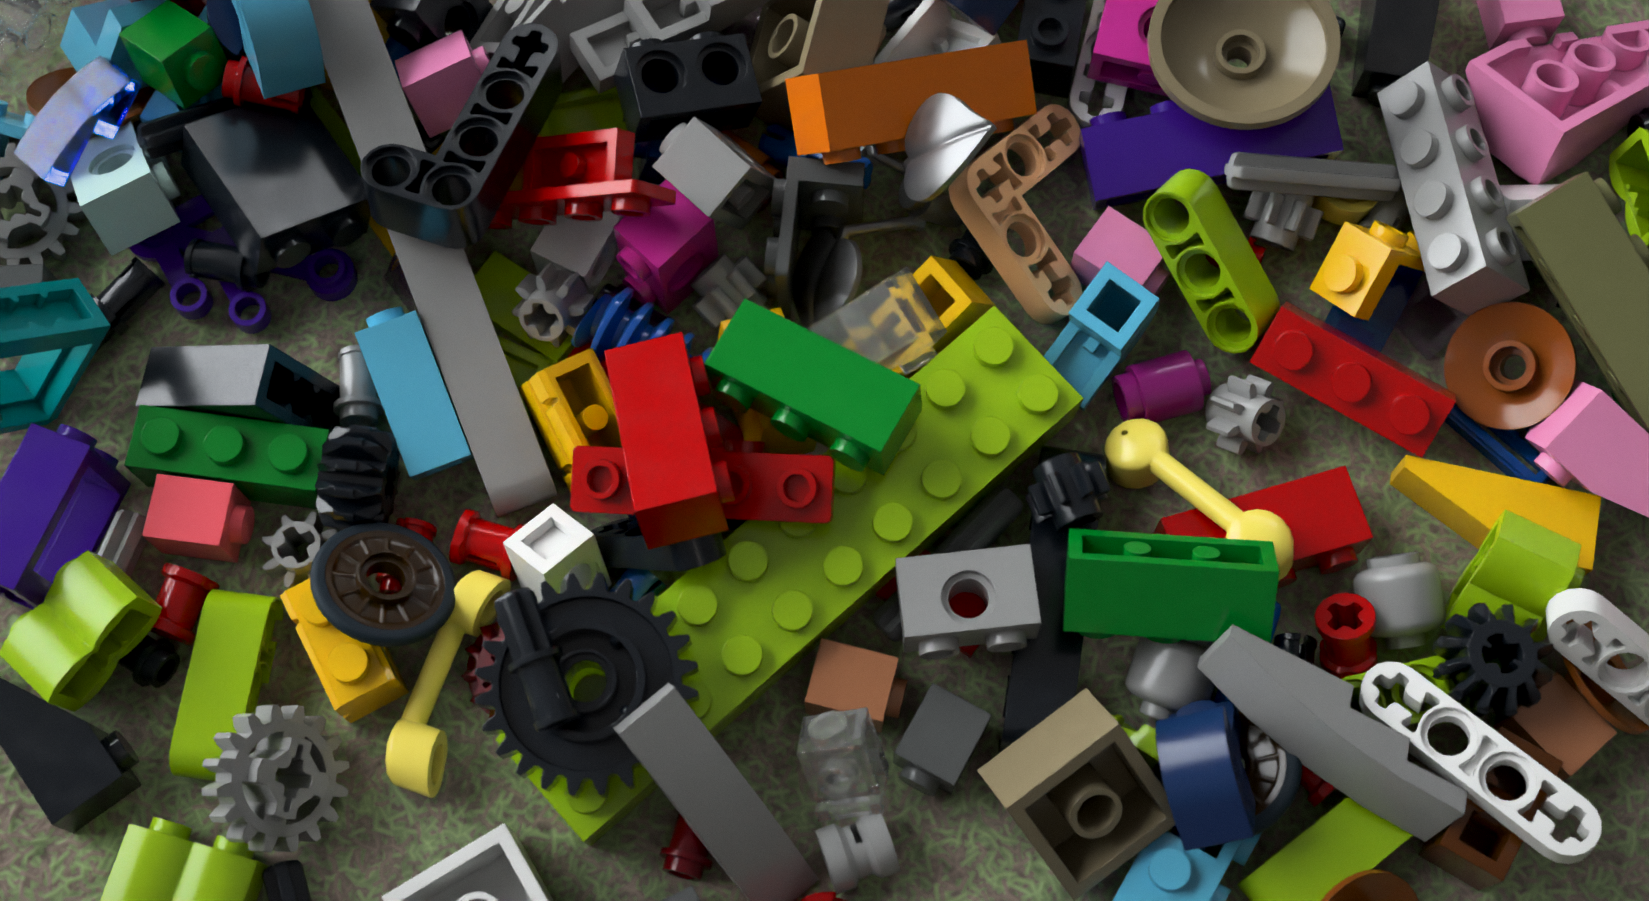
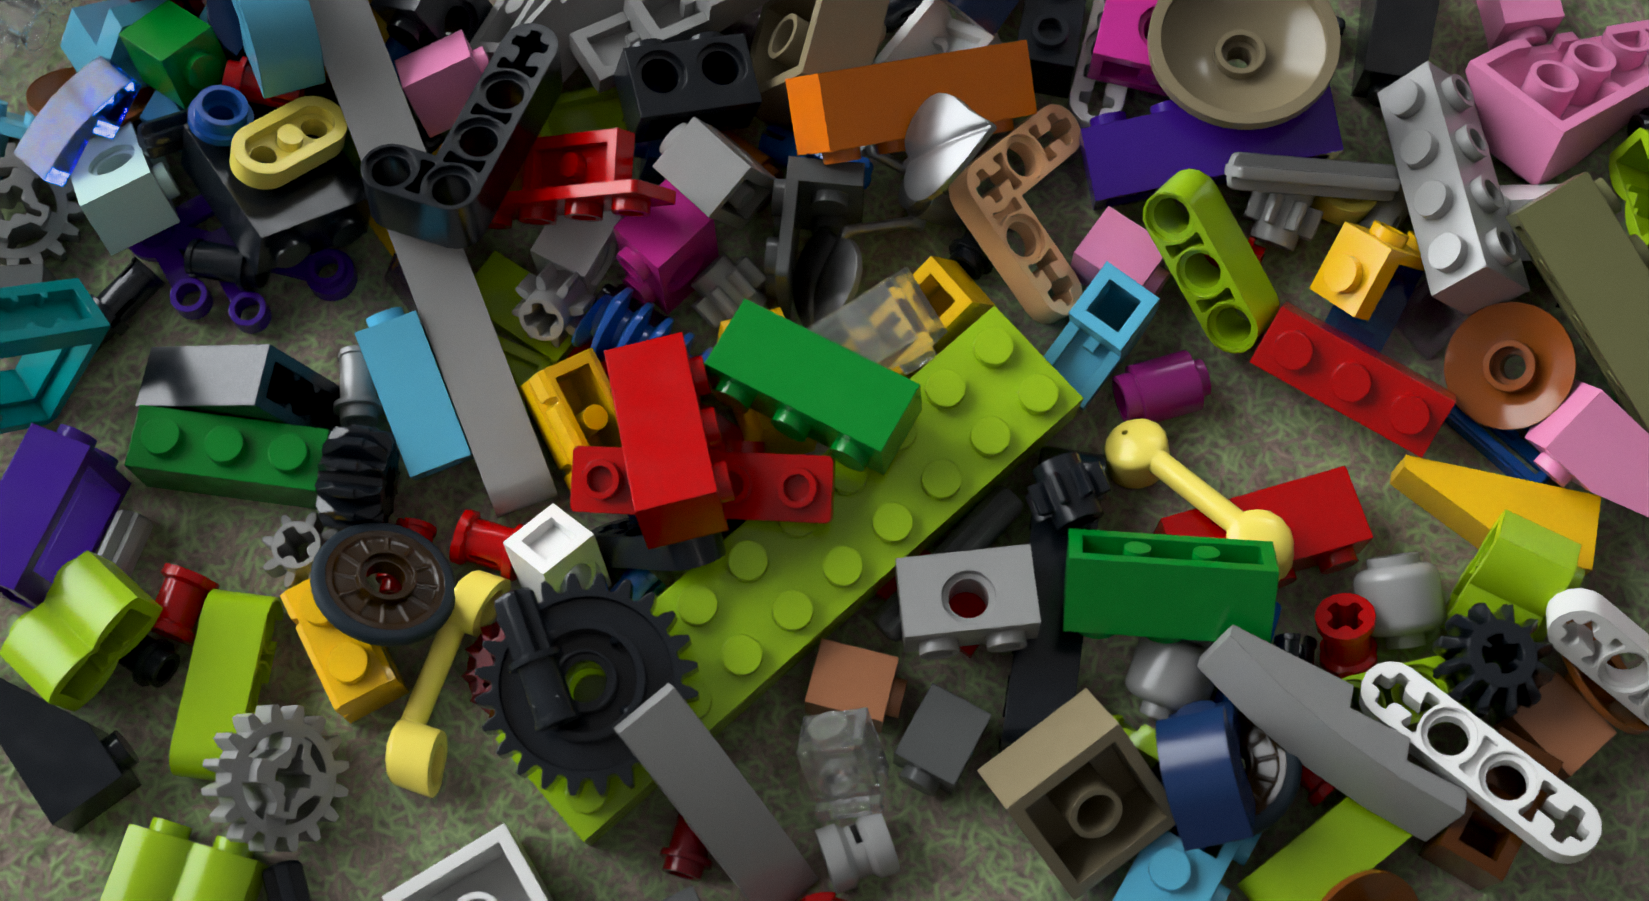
coral brick [142,474,255,563] -> none
light grey gear [1205,374,1286,455] -> none
none -> blue plate [187,85,254,146]
none -> light yellow plate [229,96,348,190]

